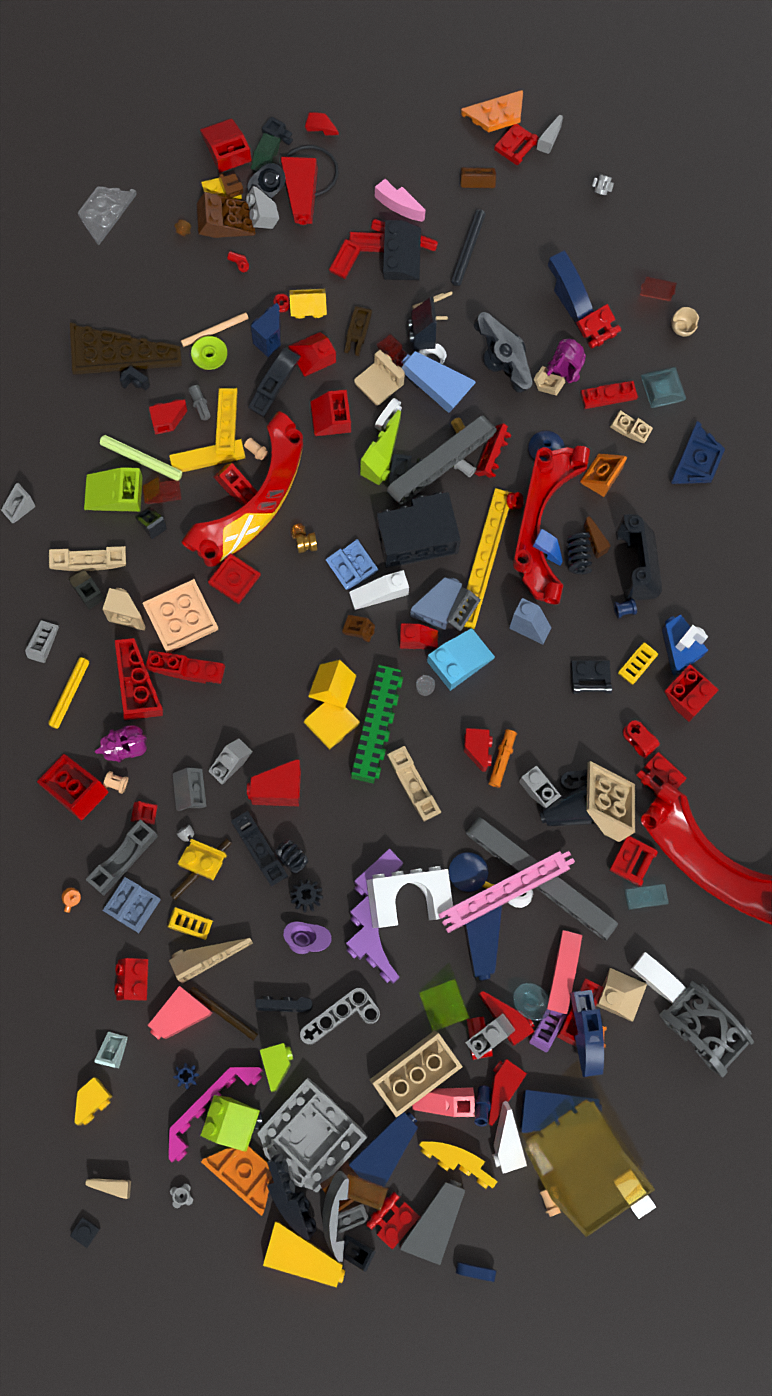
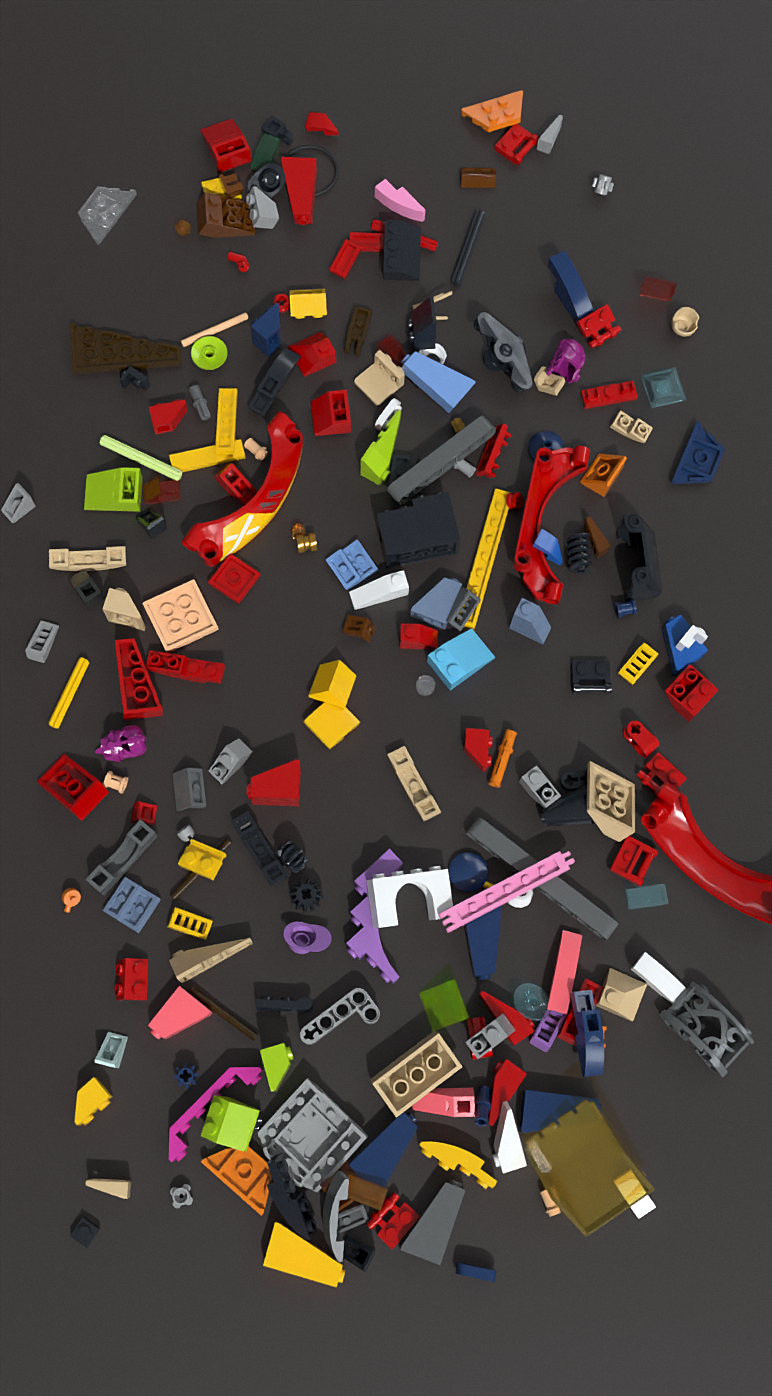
green brick [351,665,403,784] -> none

